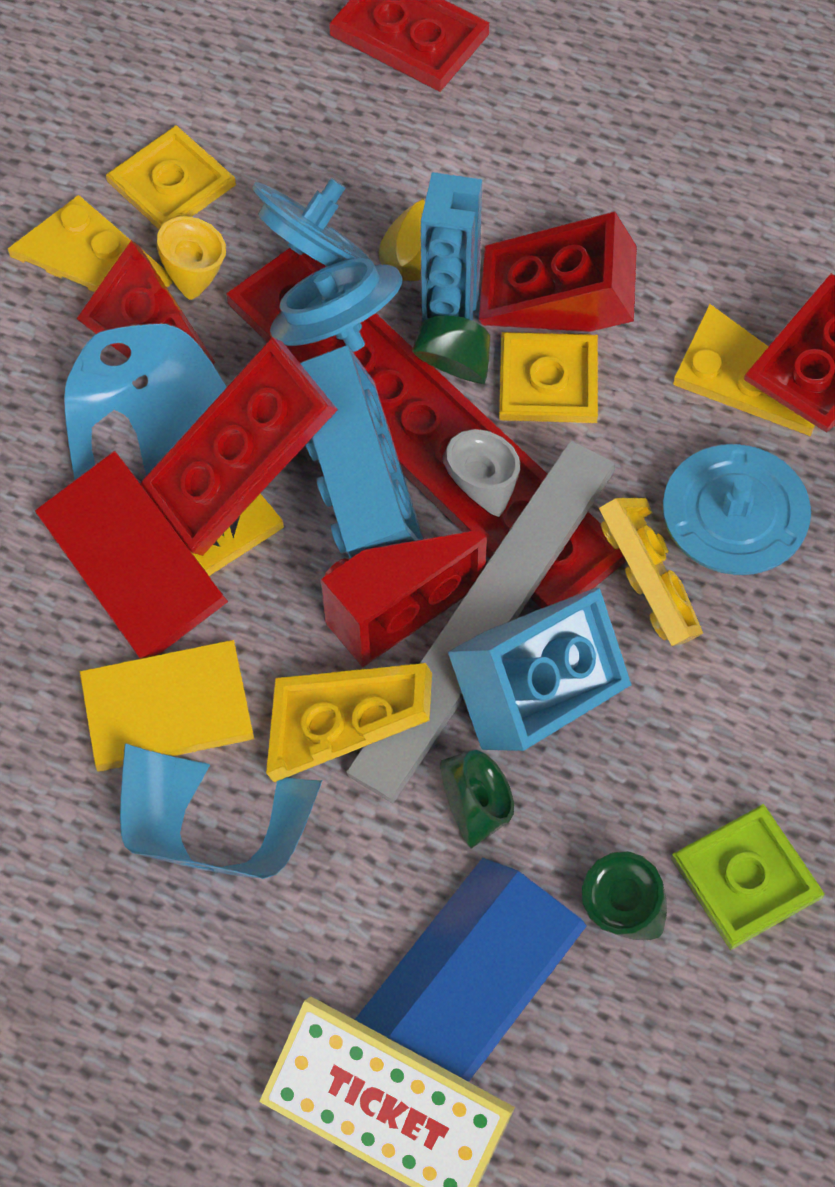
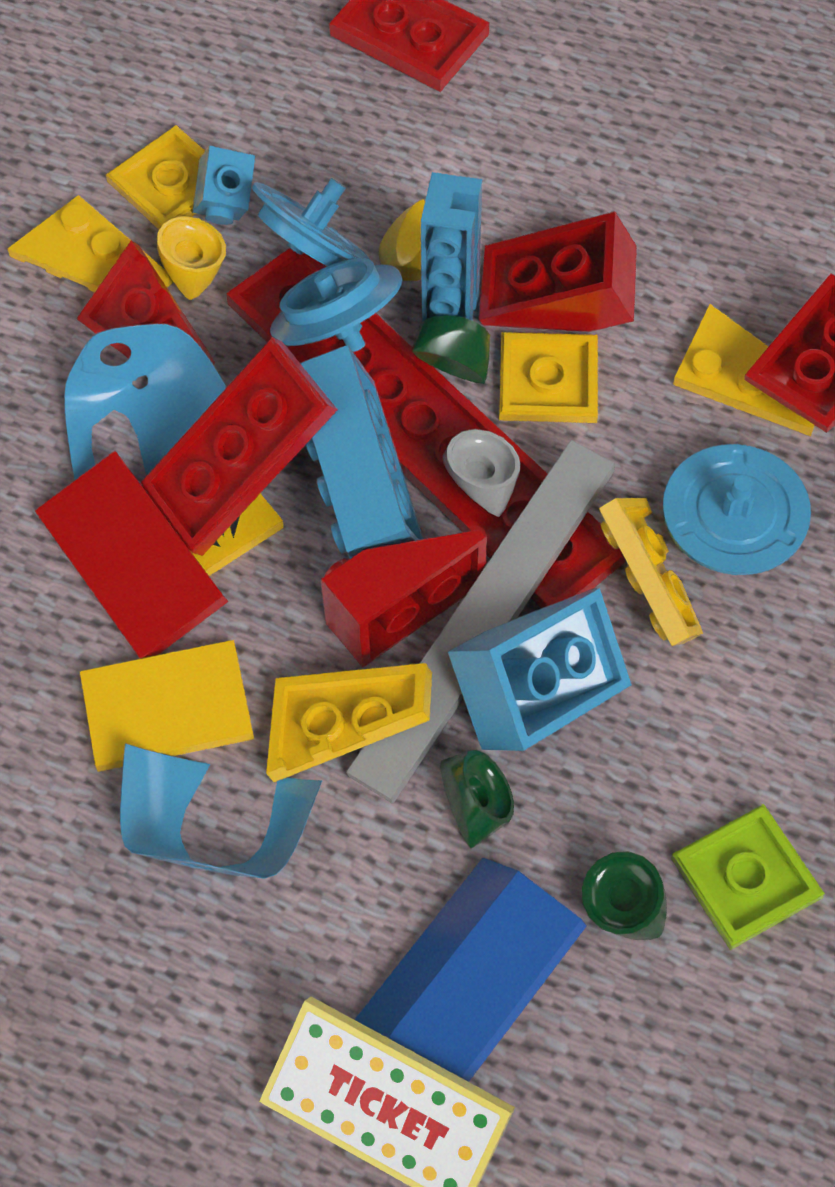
none -> dark azure brick [192,146,255,225]

